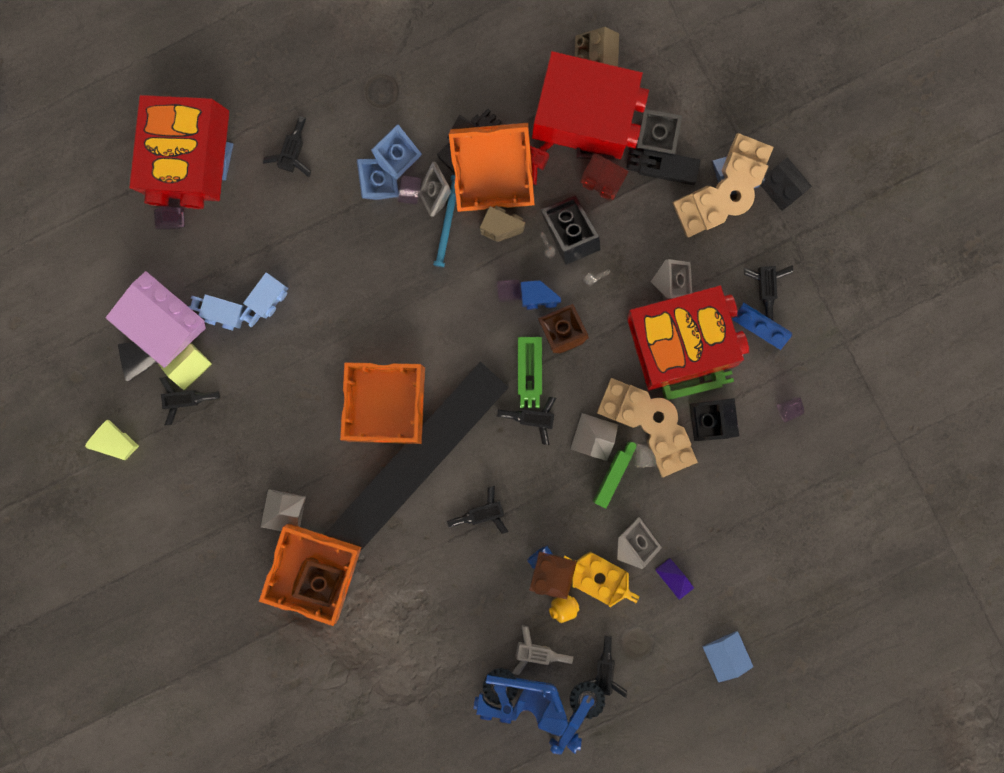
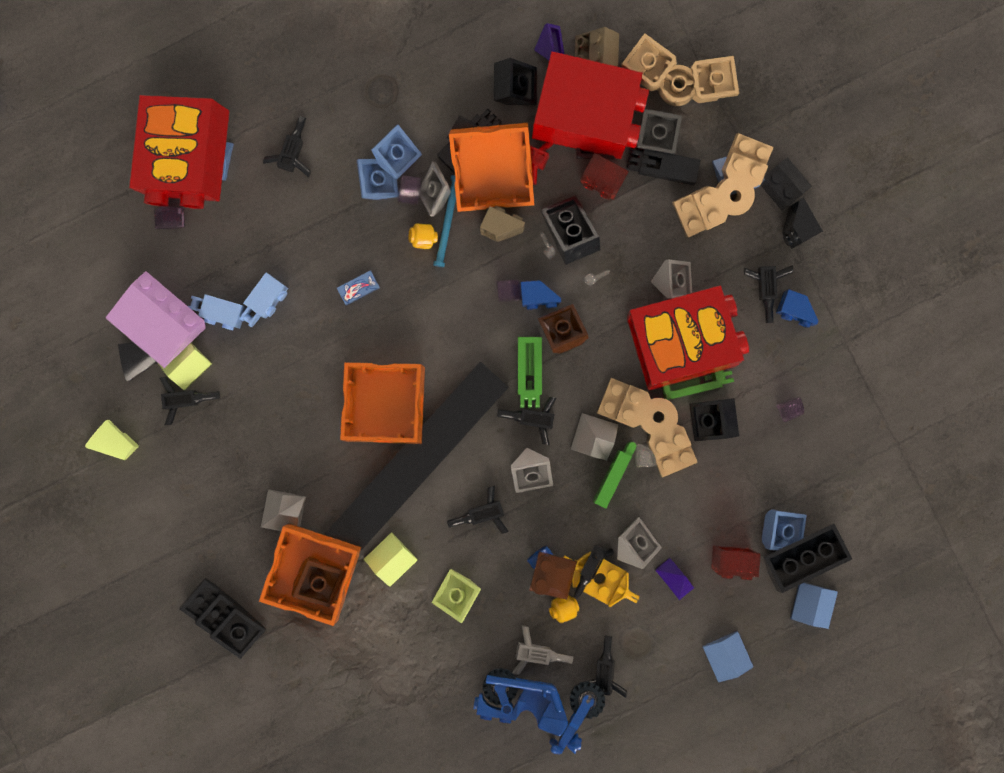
blue plate [732,302,792,350] -> none
none -> black slope [179,578,266,659]
none -> tile [337,270,380,306]
none -> yellowish green slope [364,532,418,586]
none -> yellow head [408,223,438,249]
none -> yellowish green slope [431,569,481,623]
none -> black slope [494,58,537,105]
none -> light grey slope [510,448,553,493]
none -> dark purple slope [534,23,564,60]
none -> black piece [573,544,614,599]
none -> tan plate [621,34,739,106]
none -> clear red brick [711,546,760,580]
none -> medium blue slope [762,510,807,550]
none -> black slope [763,523,852,593]
none -> blue slope [776,289,818,328]
none -> black slope [782,197,823,249]
none -> medium blue slope [790,583,838,629]

